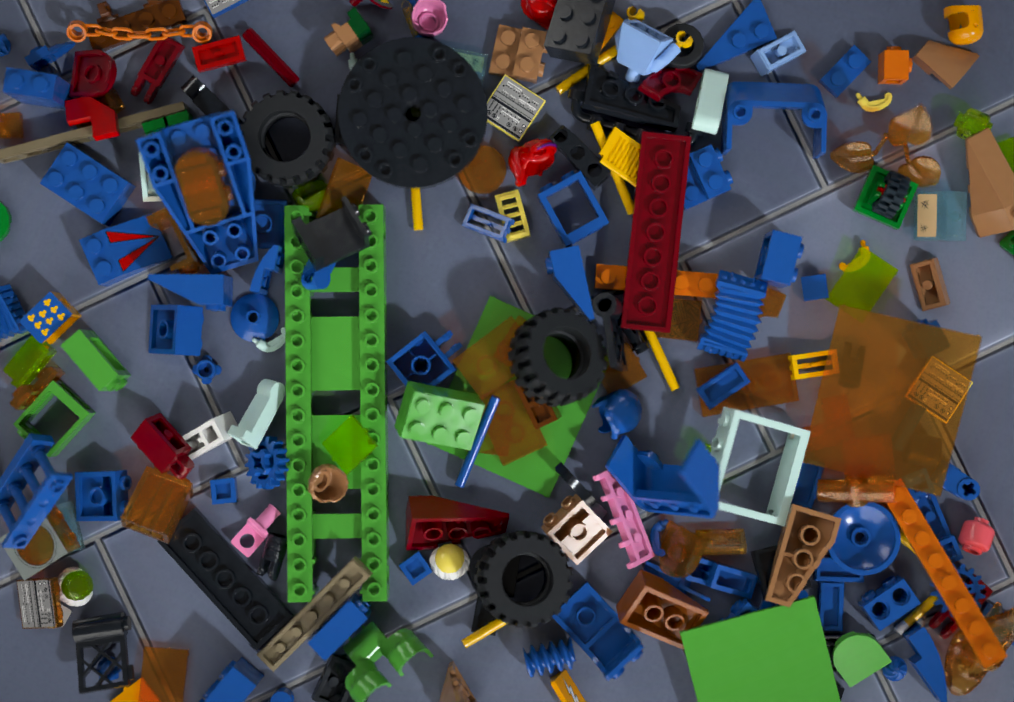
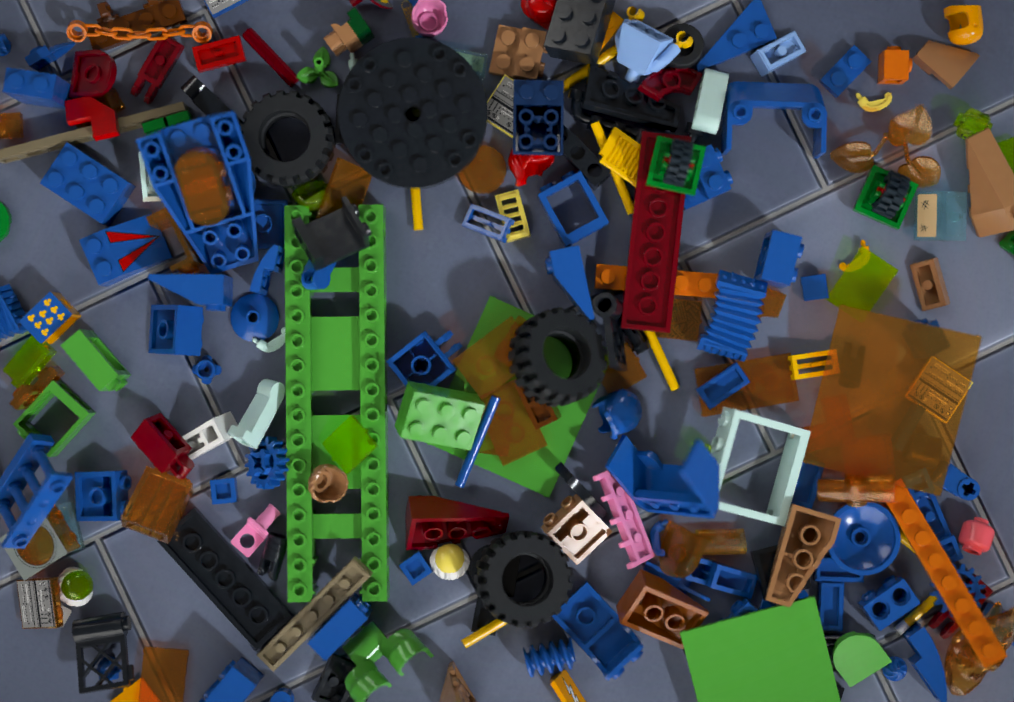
none -> bright green plant [296,46,339,88]
none -> dark blue slope [513,80,564,156]
none -> plate [646,135,706,196]

